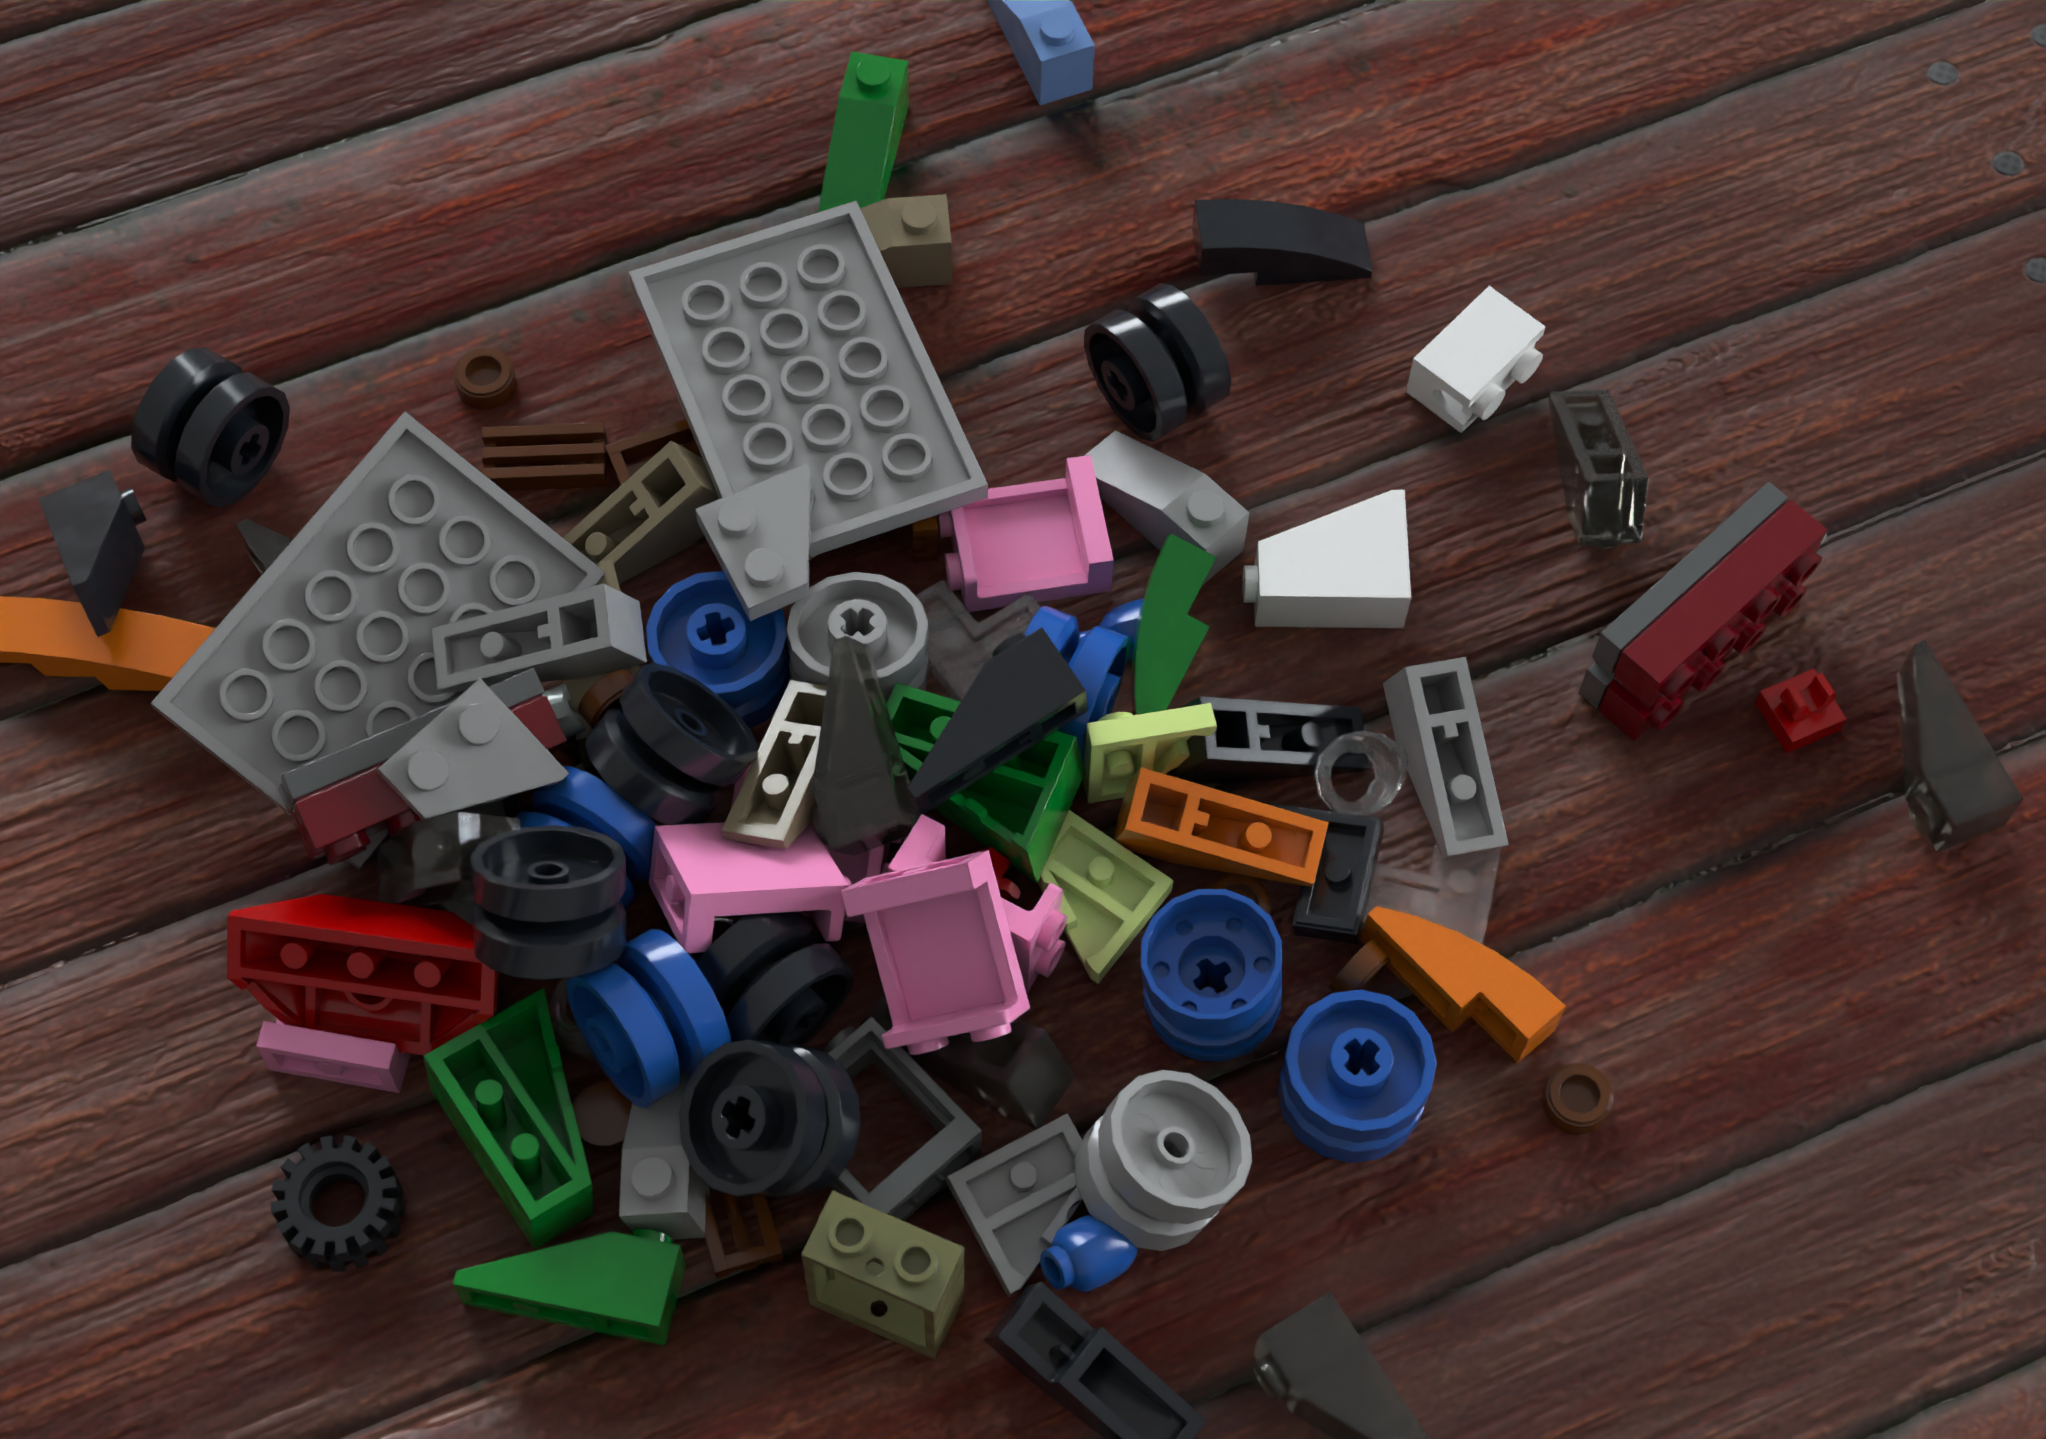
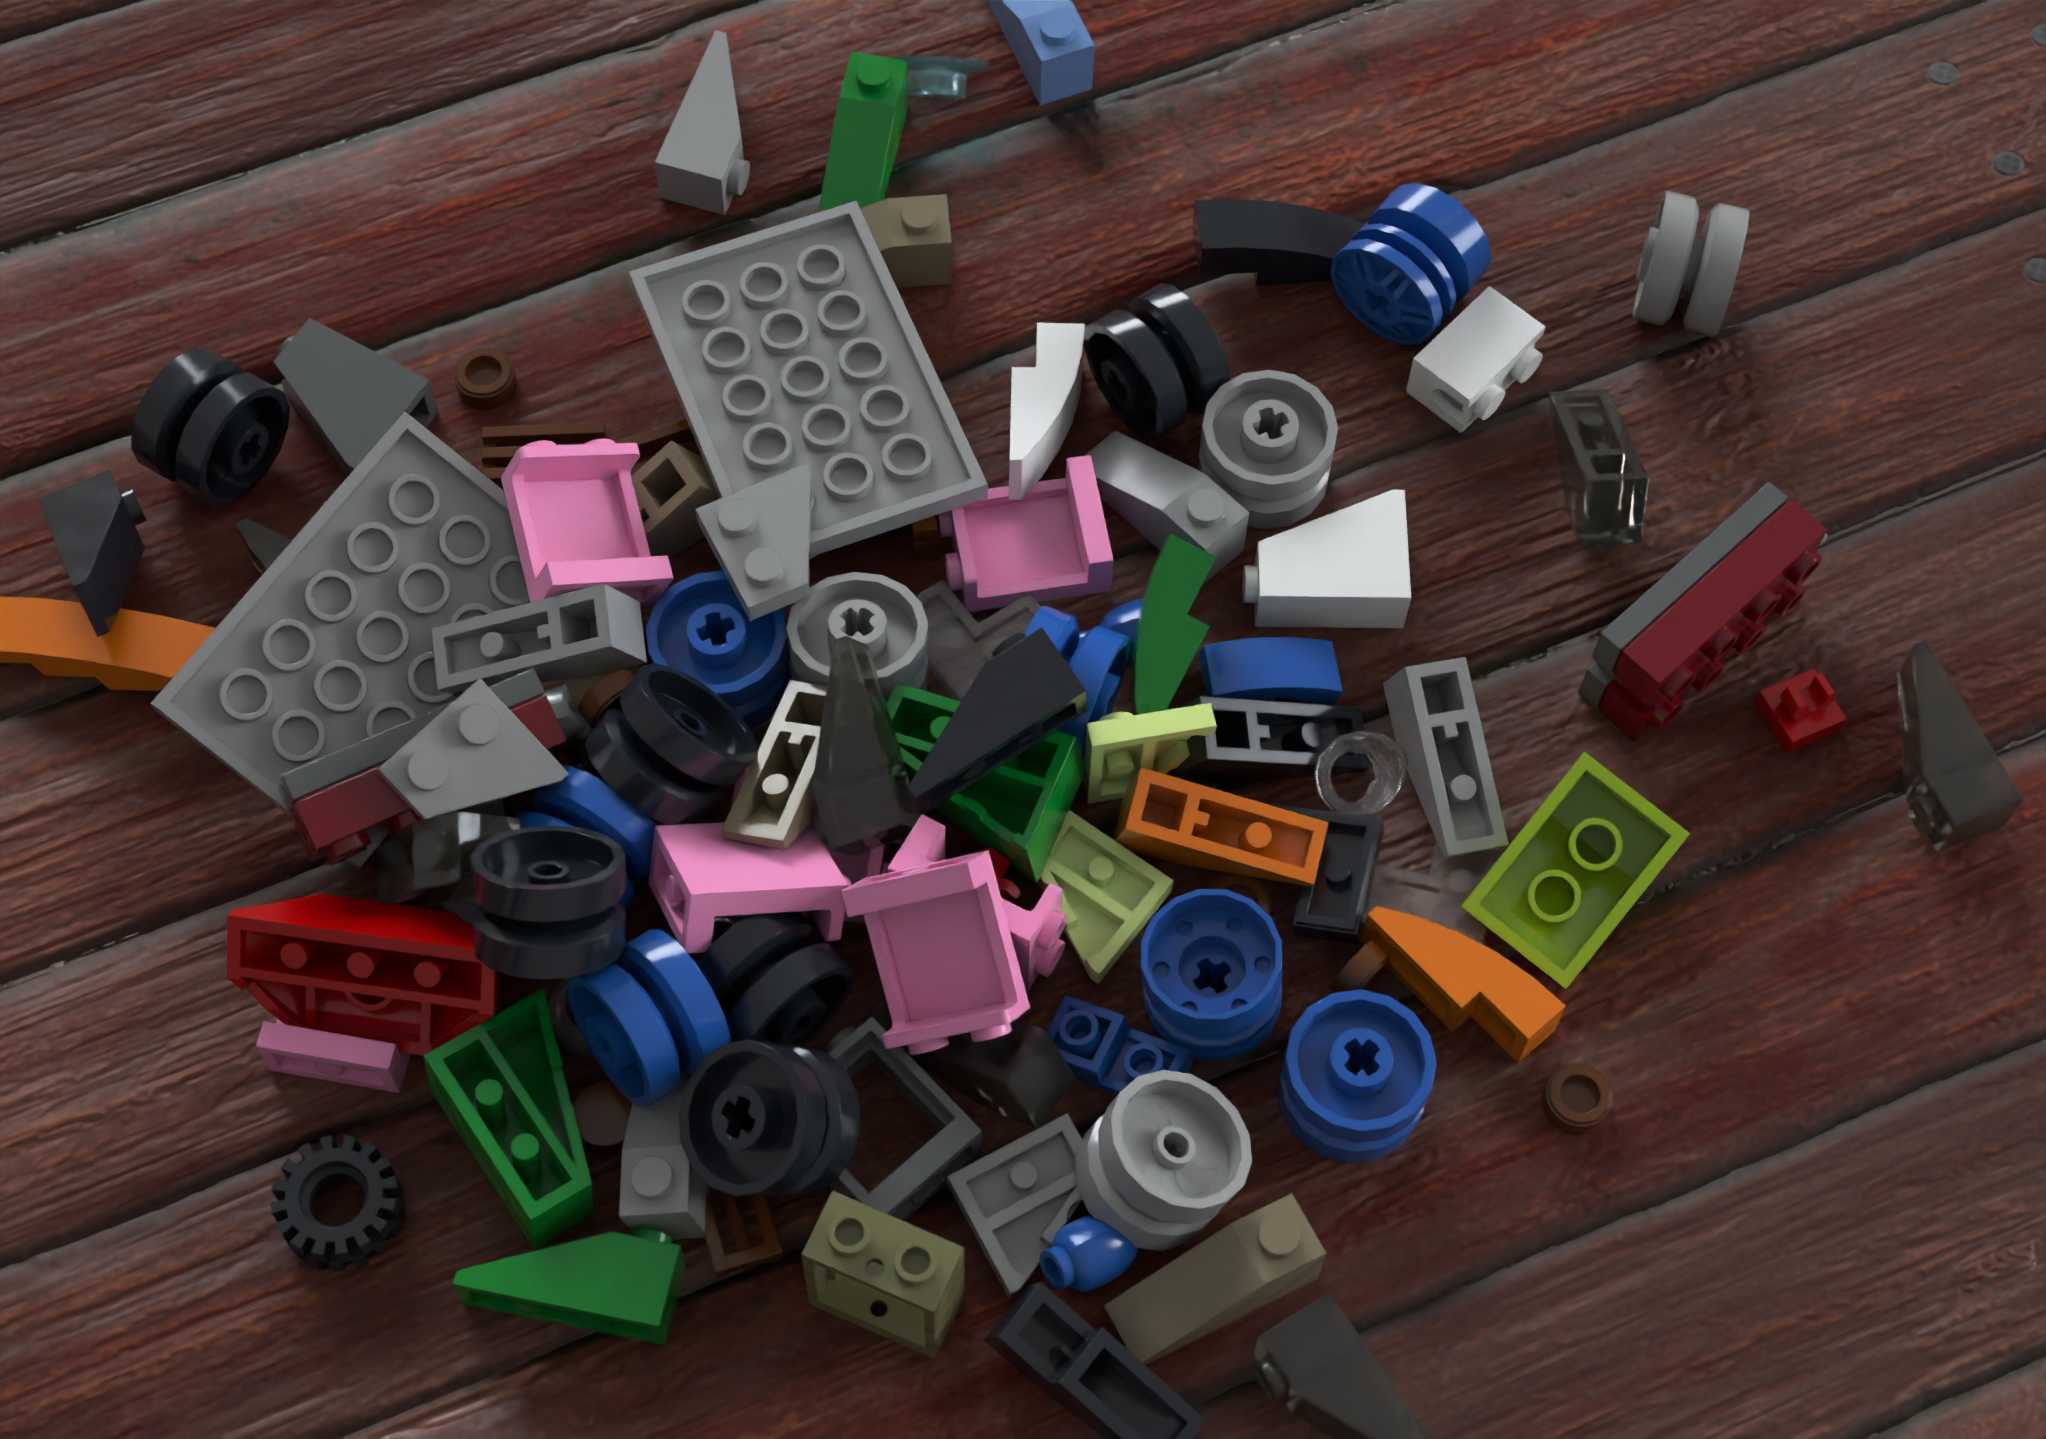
none -> dark grey slope [273,318,439,479]
none -> bright pink panel [501,439,674,607]
none -> light grey slope [655,30,750,215]
none -> clear light blue piece [888,55,990,99]
none -> white slope [1009,323,1085,500]
none -> blue slope [1037,995,1193,1097]
none -> dark tan slope [1103,1193,1327,1365]
none -> light grey wheel [1197,370,1338,530]
none -> blue slope [1199,637,1343,706]
none -> blue wheel [1330,183,1492,345]
none -> lime slope [1461,752,1690,989]
none -> light grey wheel [1632,191,1750,338]

